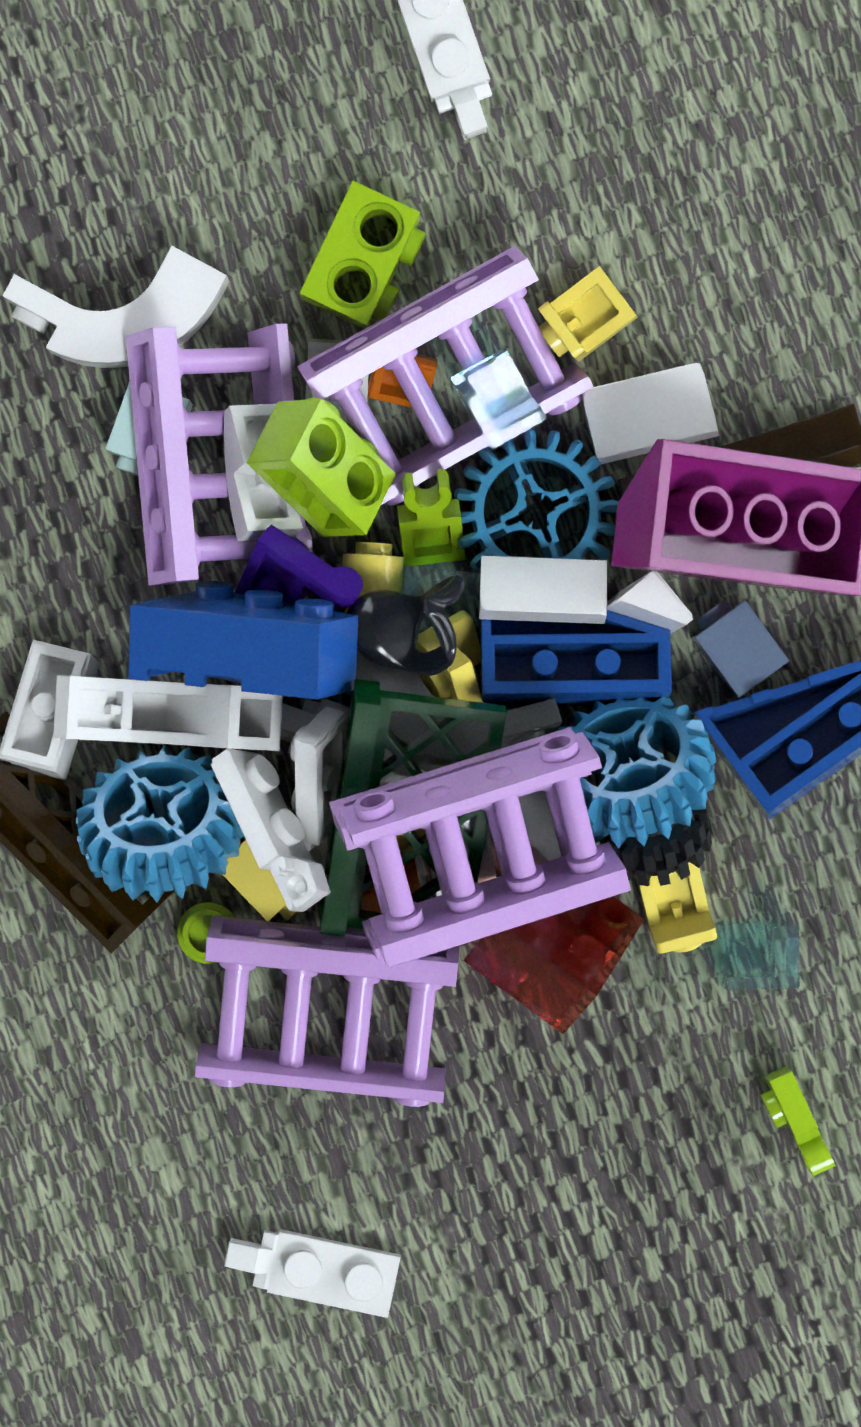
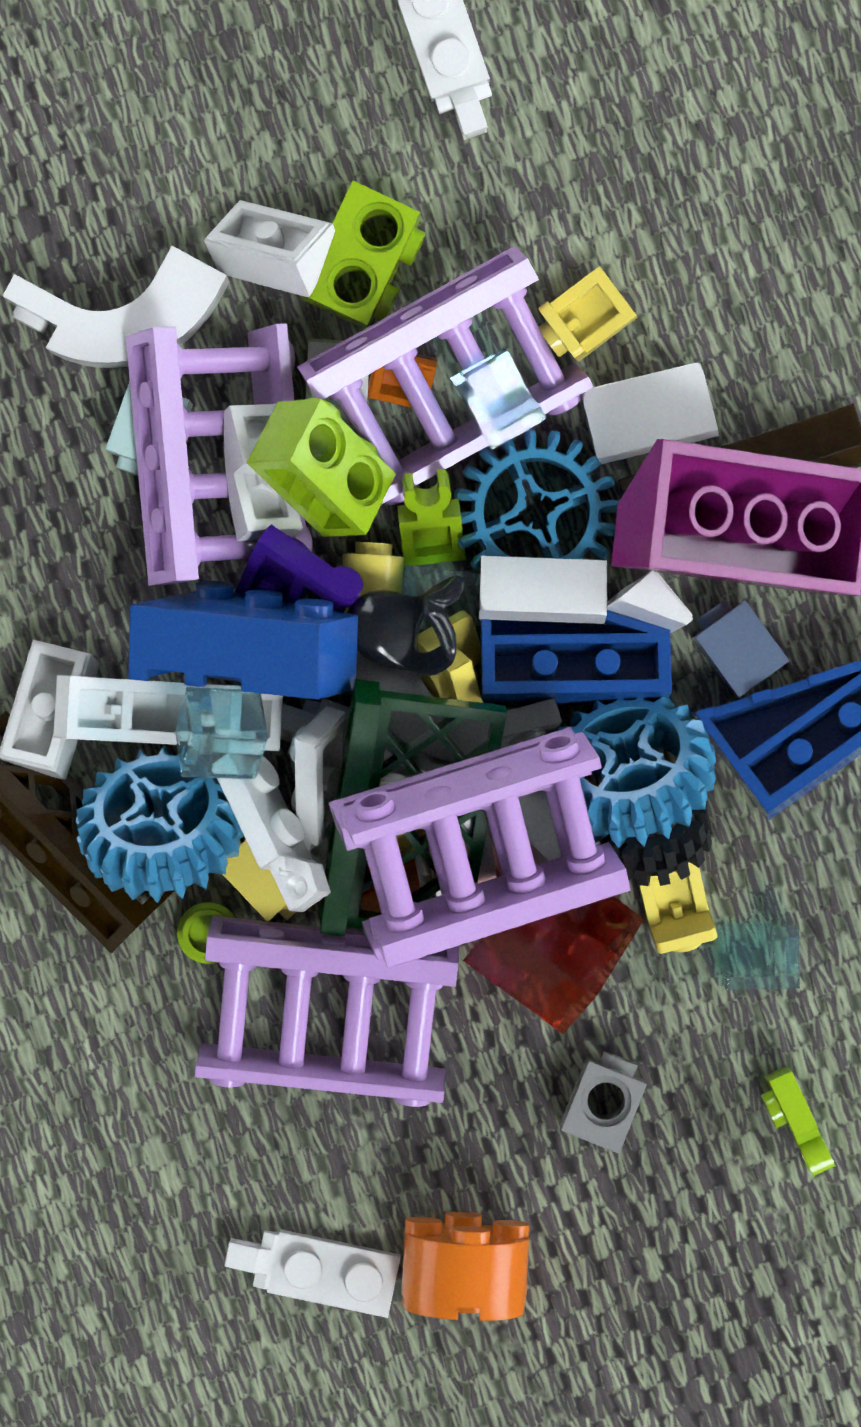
none -> clear light blue panel [175,687,268,779]
none -> white slope [204,200,335,297]
none -> orange brick [402,1211,530,1321]
none -> light grey brick [559,1051,647,1154]

